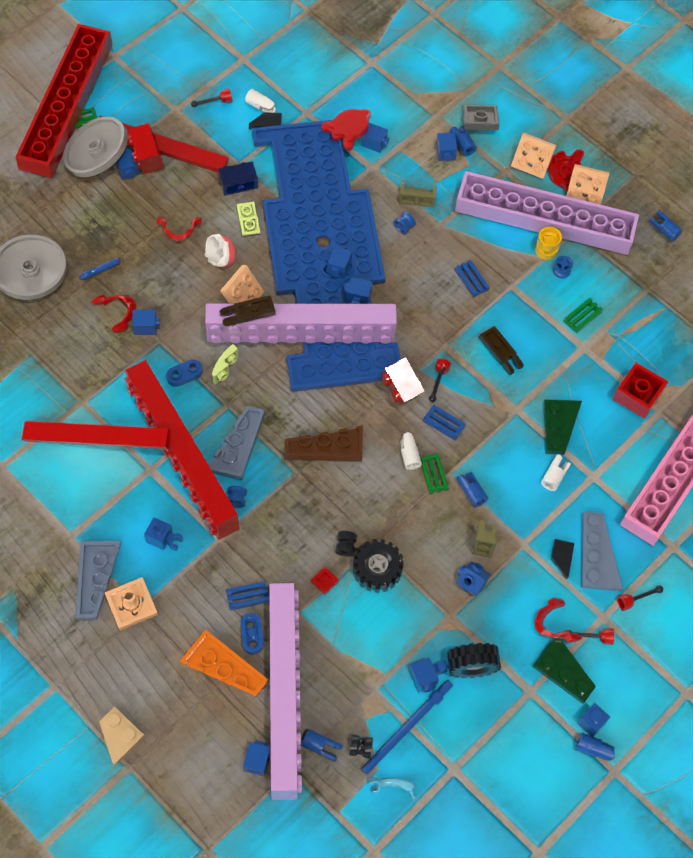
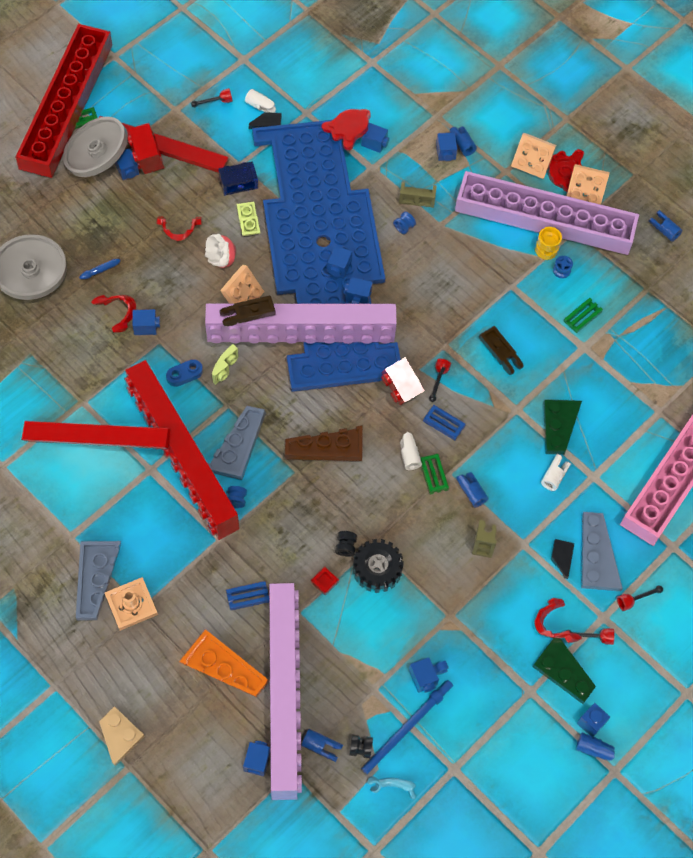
blue brick [144,517,183,550] -> none
blue plate [241,613,263,655] -> none
black wheel [447,643,501,678] -> none
blue tile [455,260,489,297] -> none
blue brick [456,561,492,596] -> none
dark grey plate [463,104,499,130] -> none
red brick [613,362,669,419] -> none

